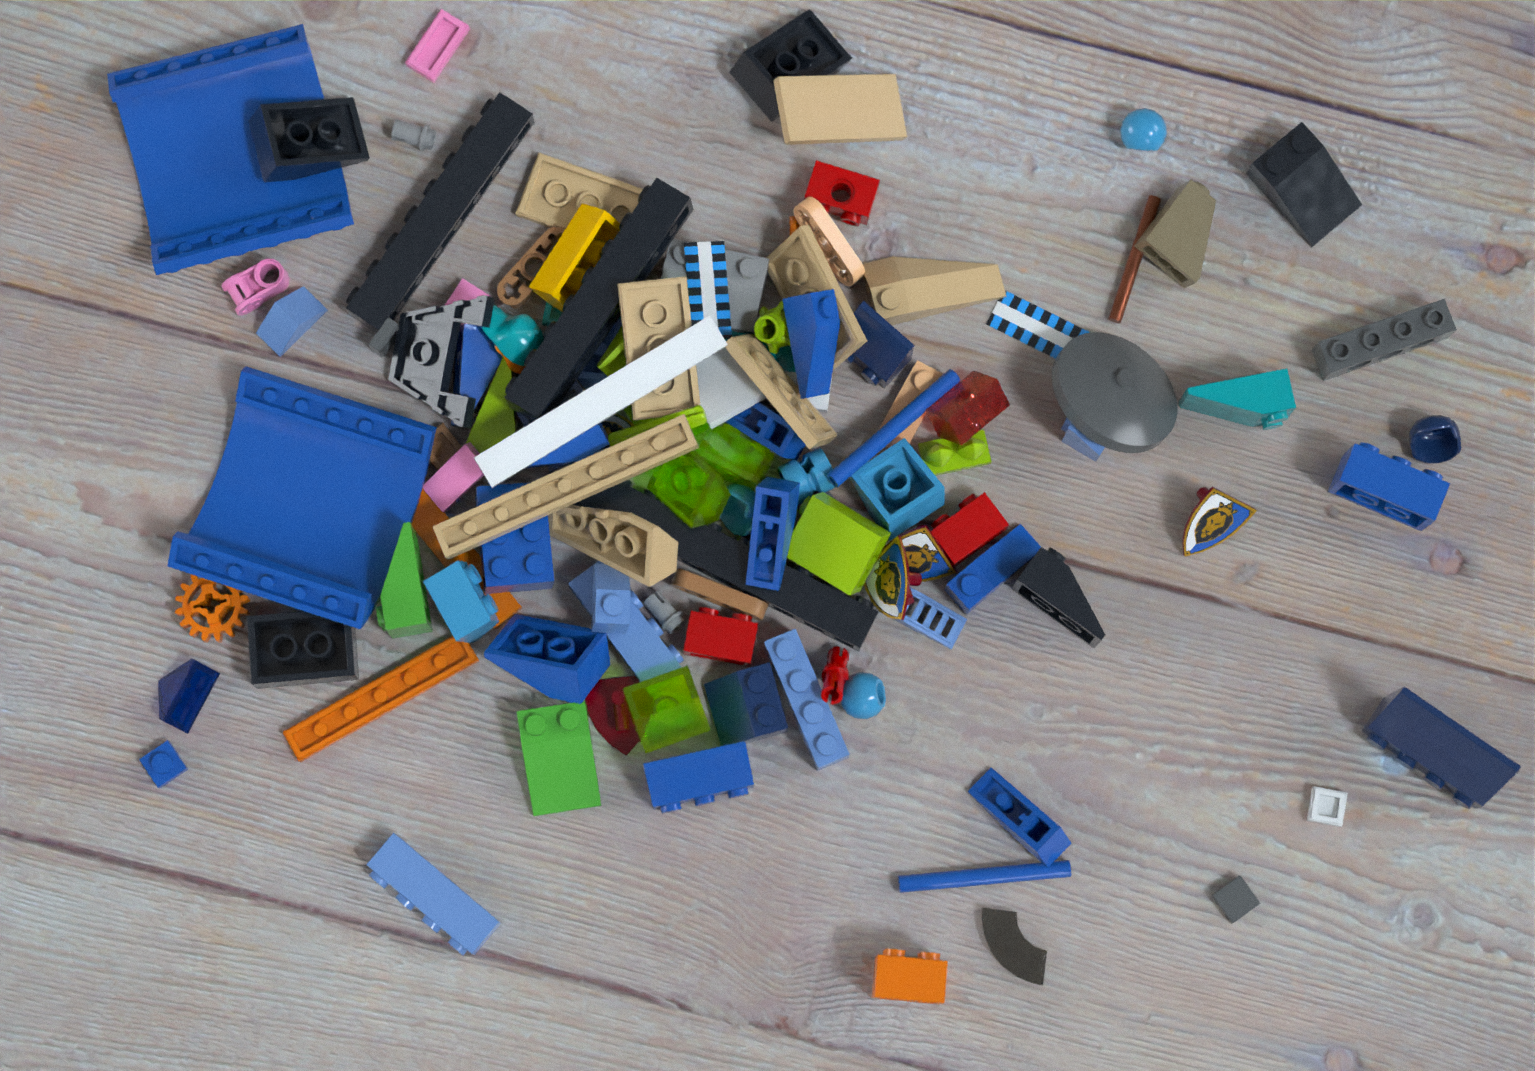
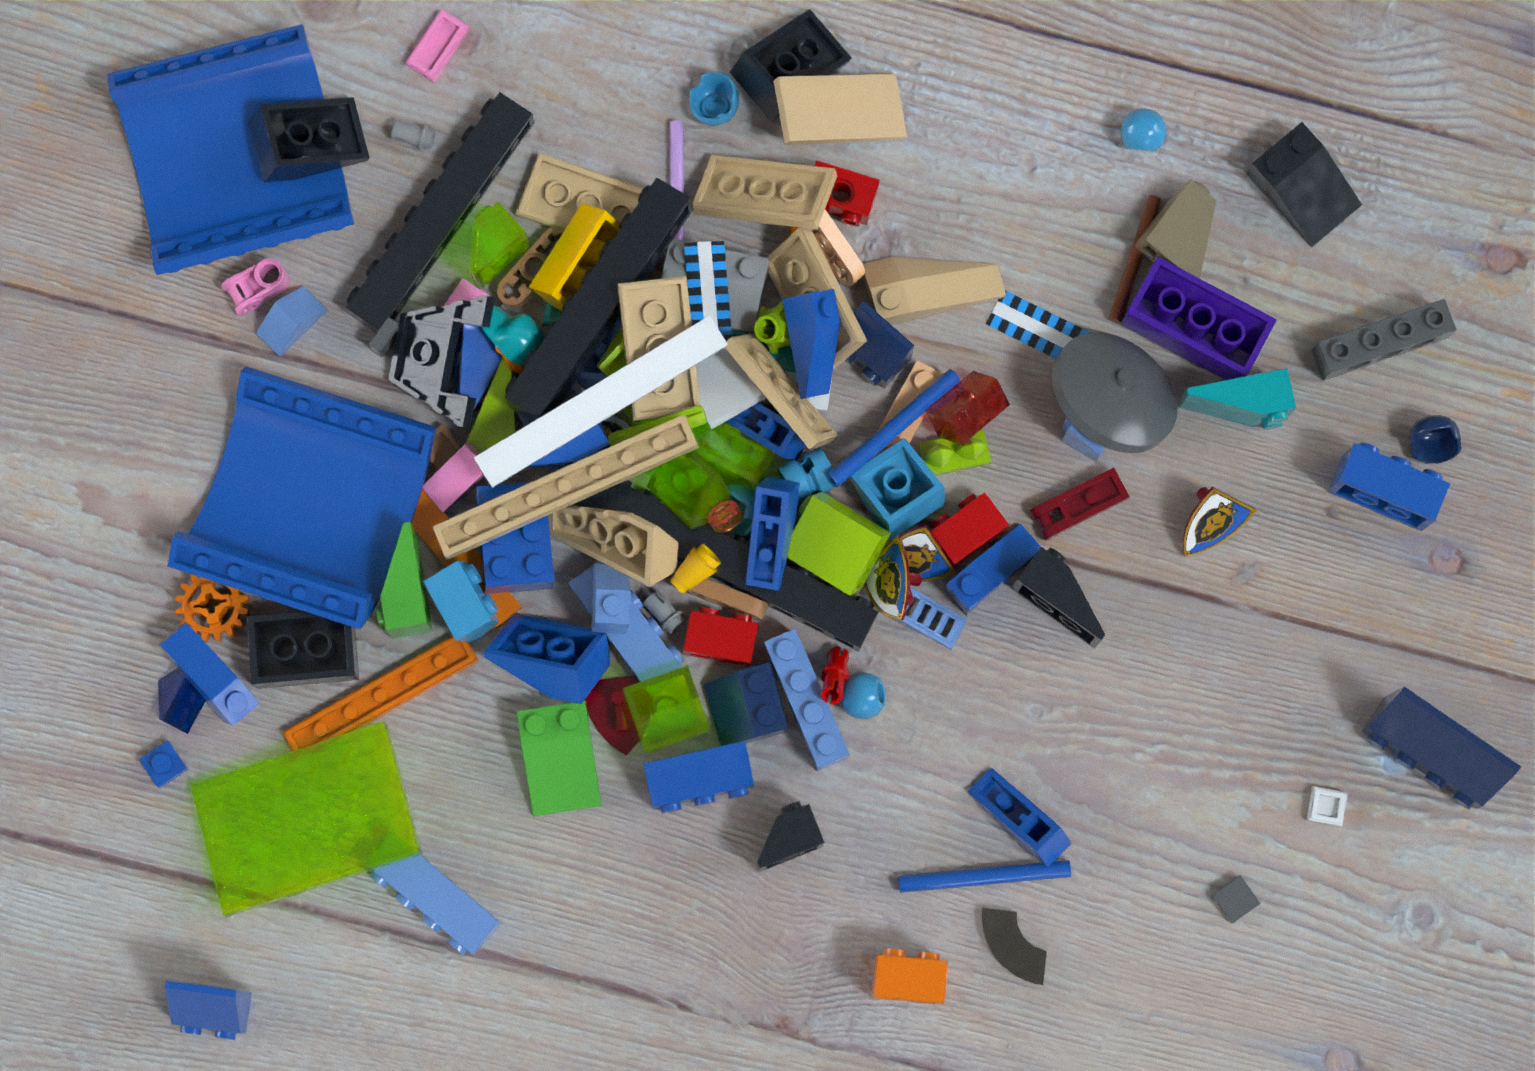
none -> blue slope [159,622,260,726]
none -> blue slope [165,981,252,1040]
none -> clear neon green plate [190,721,422,917]
none -> clear neon green slope [470,202,529,290]
none -> lavender bar [670,120,684,241]
none -> yellow cone [670,544,721,594]
none -> dark azure hair [690,71,739,126]
none -> tan tile [692,154,837,230]
none -> clear orange tile [707,500,743,533]
none -> black slope [757,801,825,872]
none -> dark red plate [1030,468,1130,541]
none -> dark purple slope [1121,256,1277,380]

